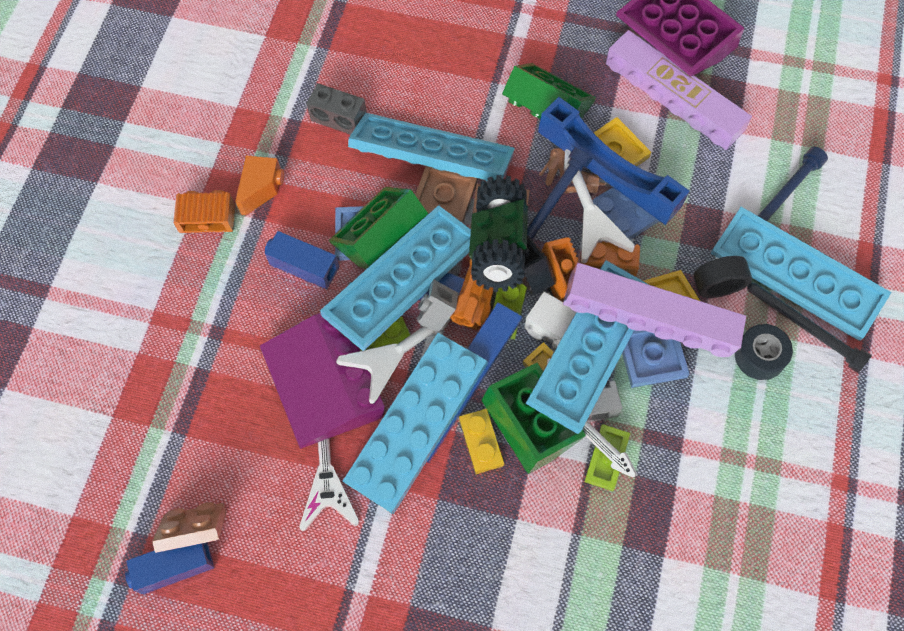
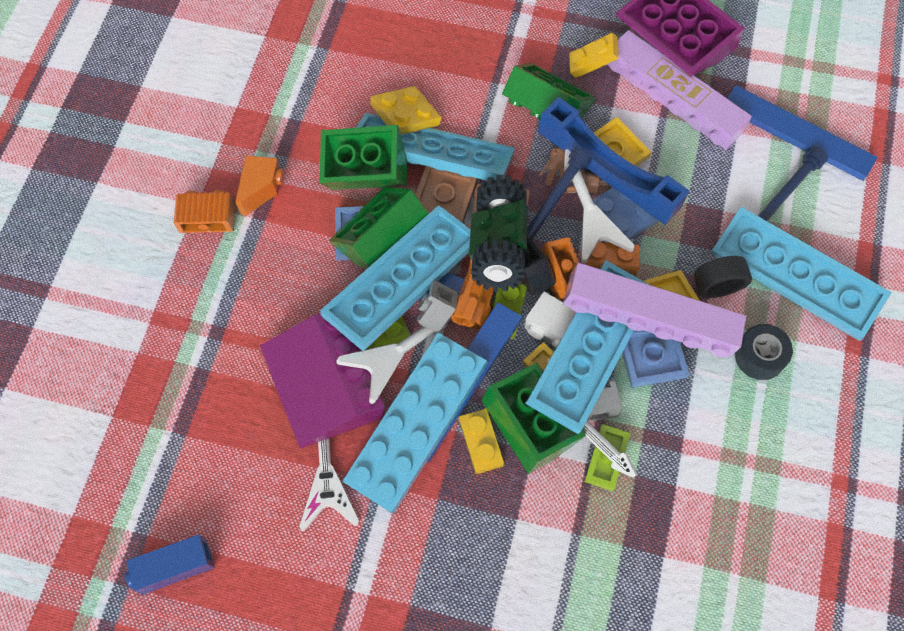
nougat plate [152,502,226,553] -> none
blue brick [265,231,340,289] -> none
dark grey brick [306,83,367,135] -> none
black piece [747,282,872,373] -> none
none -> green slope [319,125,407,190]
none -> yellow plate [370,86,441,135]
none -> yellow plate [569,33,619,78]
none -> blue tile [727,85,878,181]

